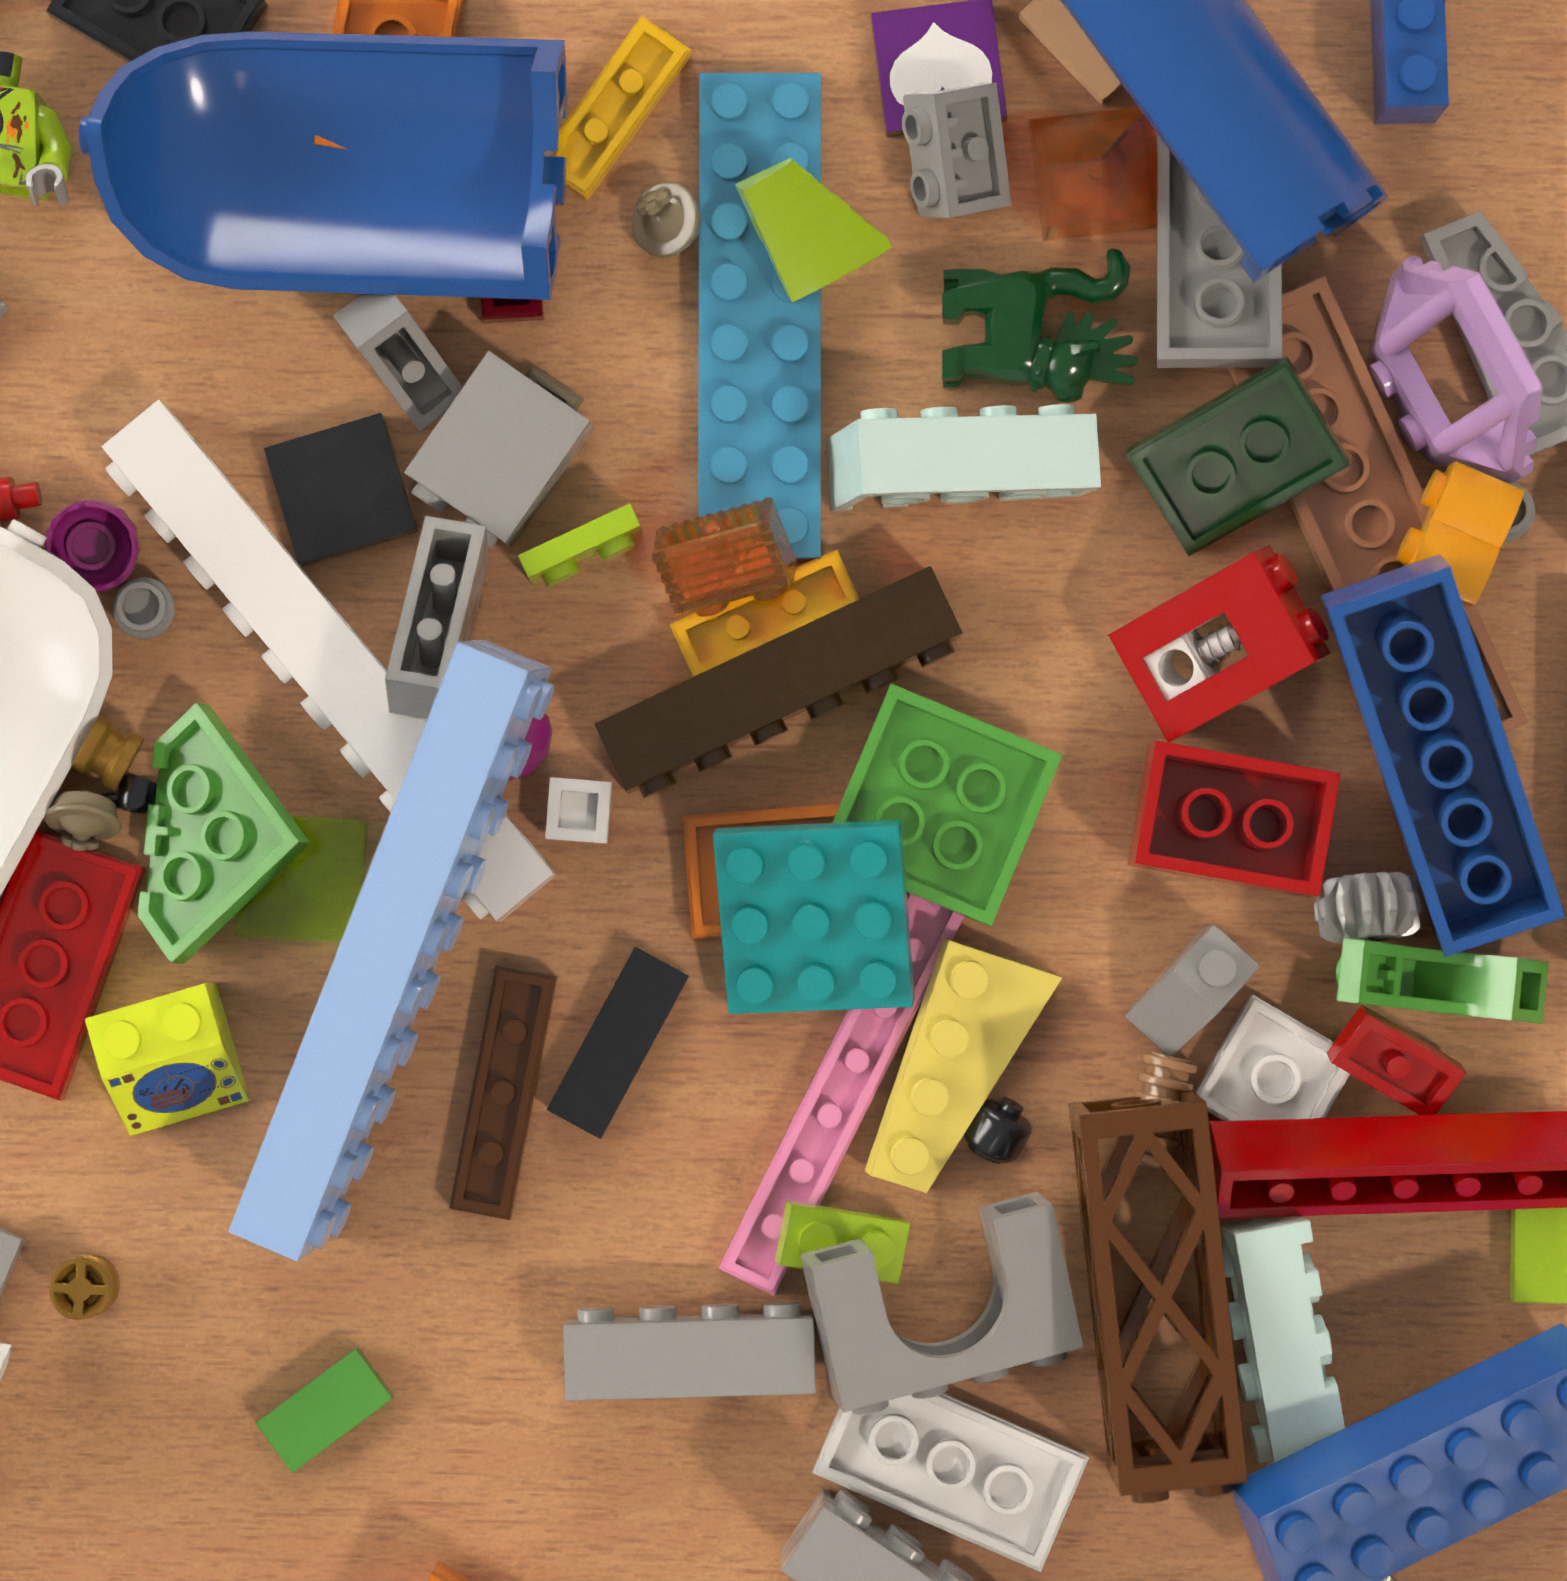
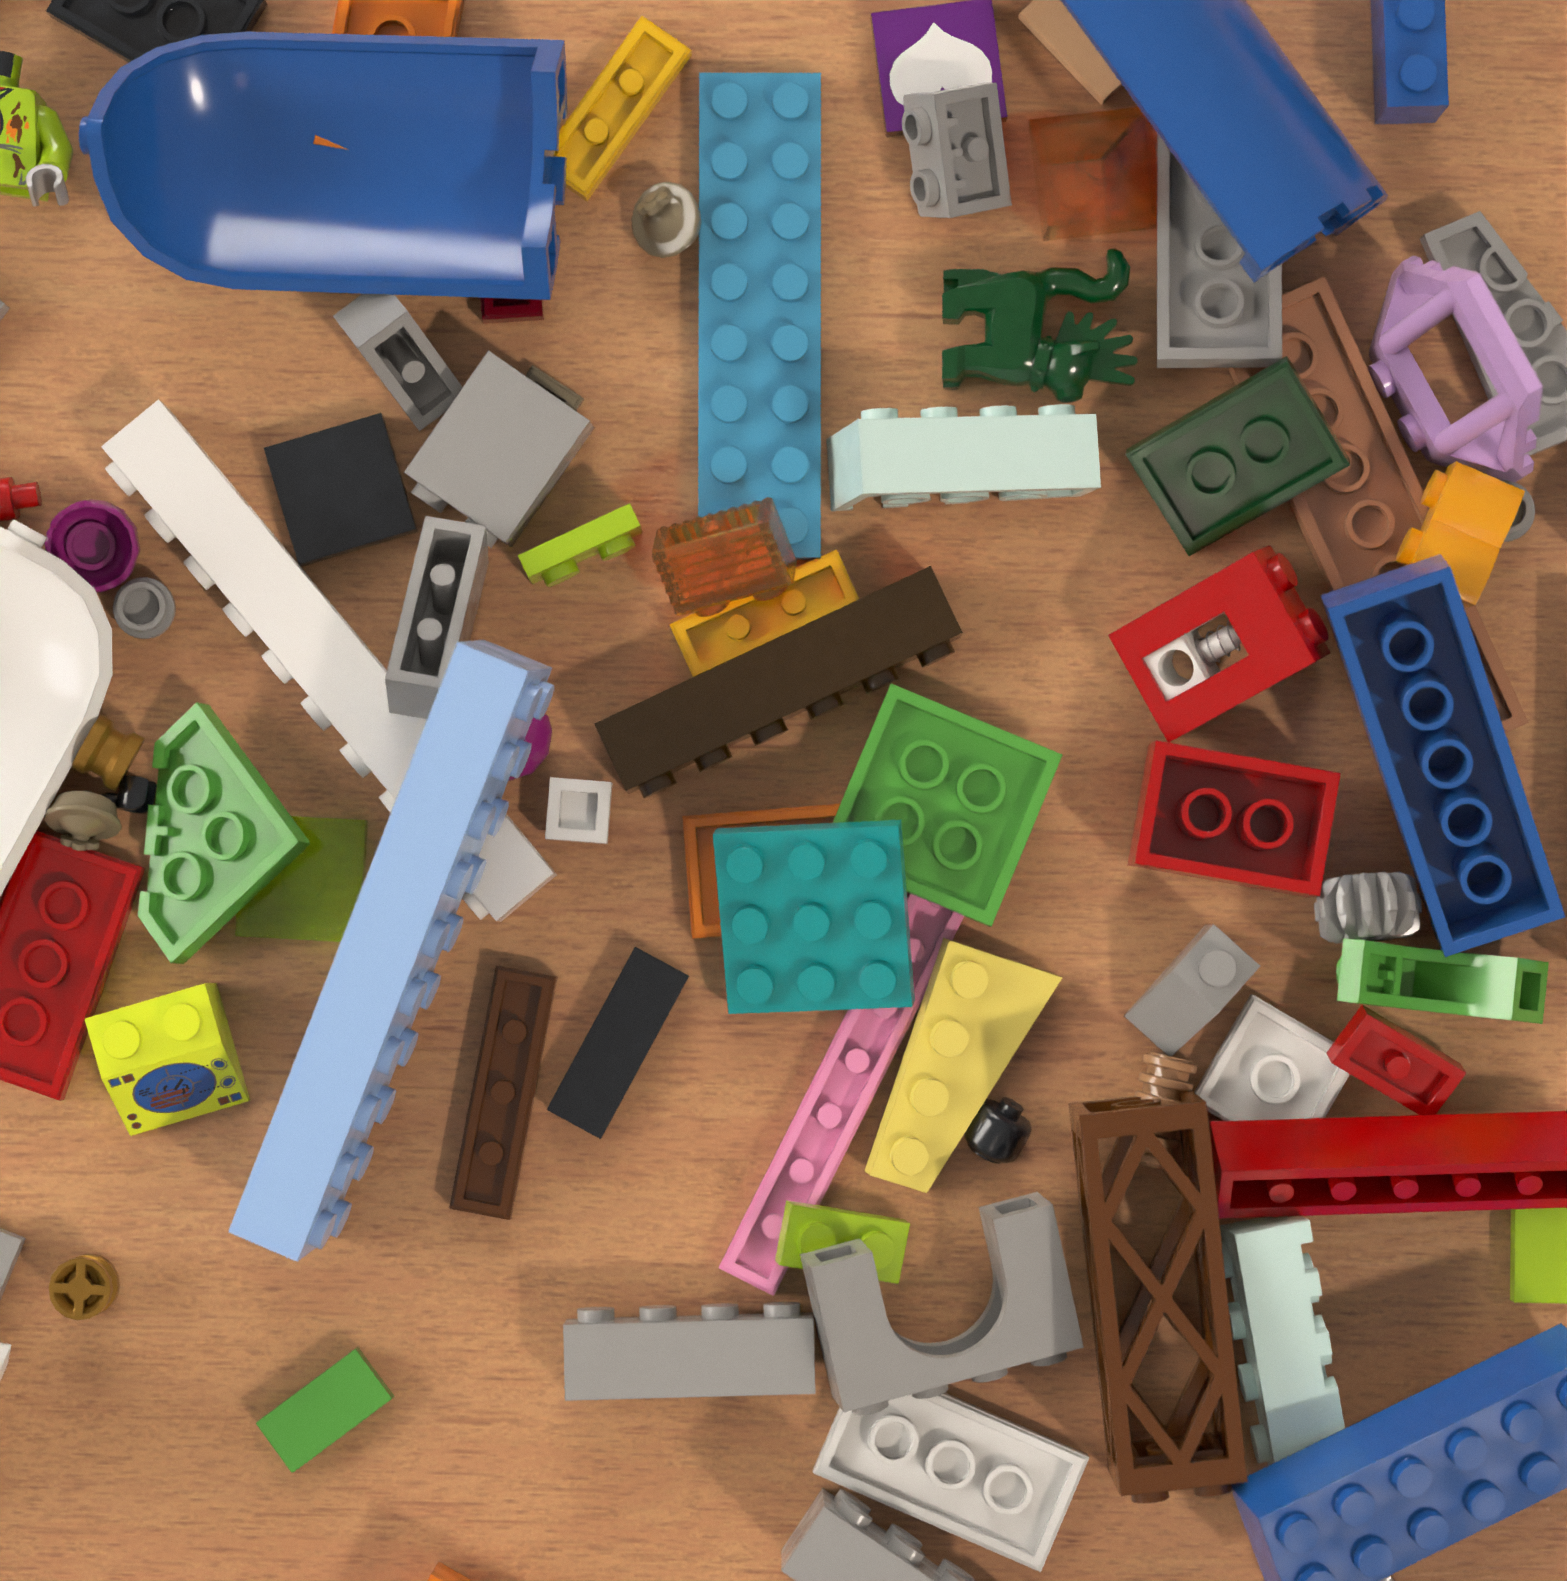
lime slope [735,158,892,303] -> none

